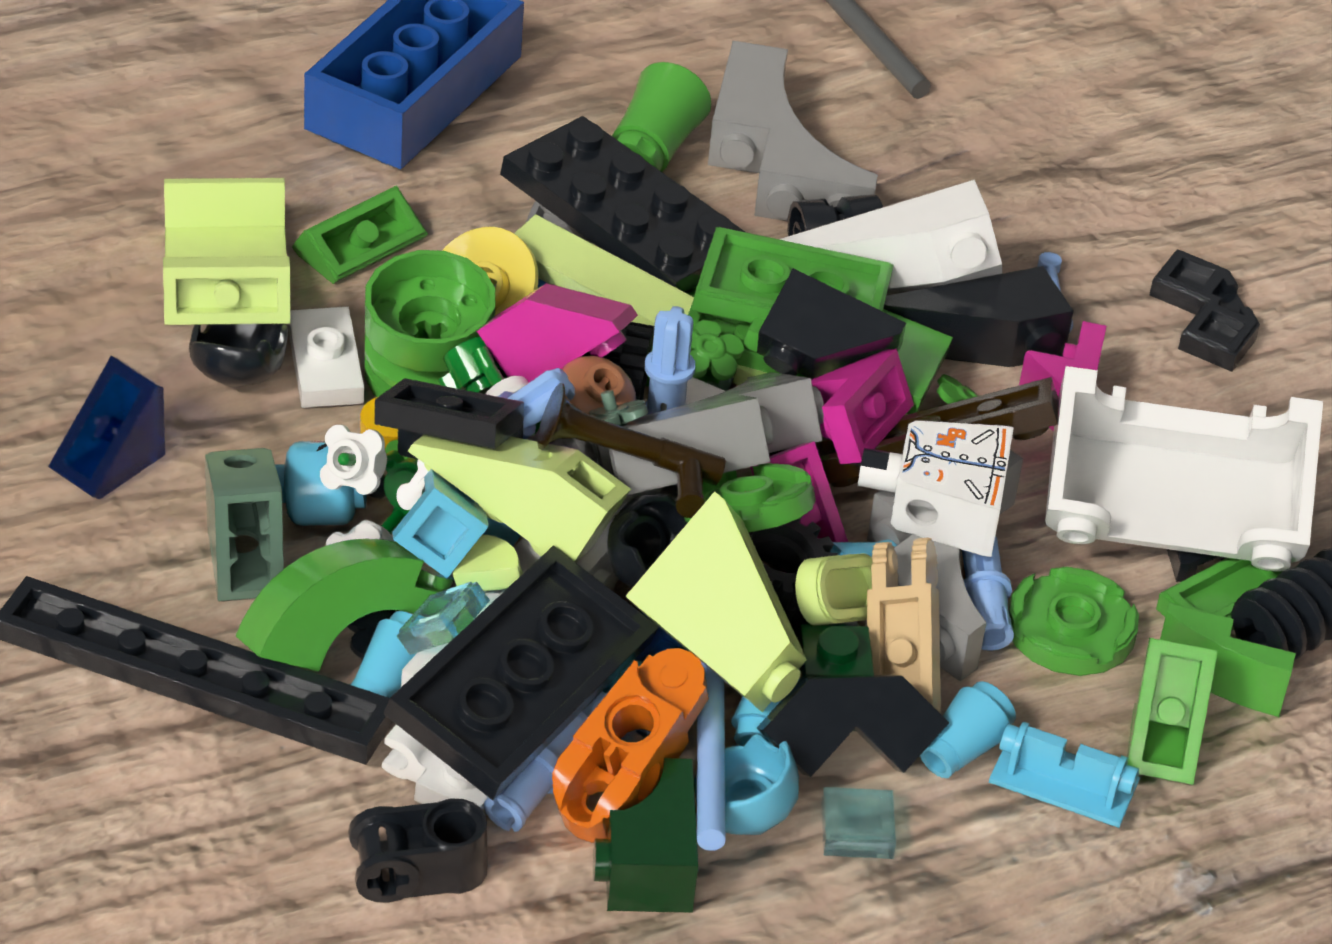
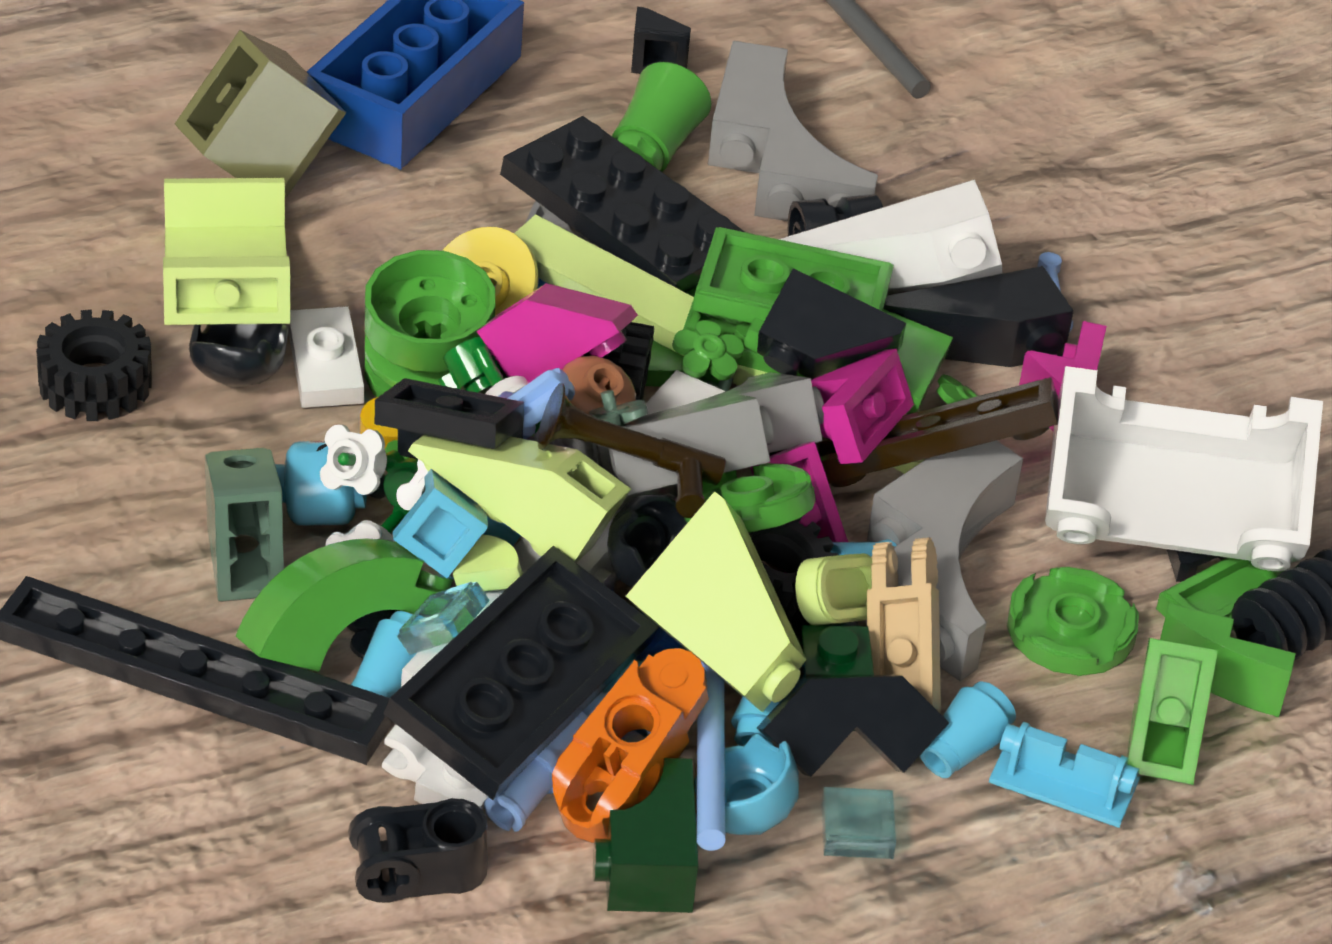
clear blue slope [48,355,166,499] -> none
bright green slope [292,185,428,284] -> none
light blue axle [645,306,695,415] -> none
white torso [858,420,1014,557] -> none
light blue axle [962,536,1014,651] -> none
black tile [1149,249,1260,372] -> none
none -> black tyre [36,309,152,421]
none -> olive slope [174,30,346,199]
none -> black slope [631,6,691,74]

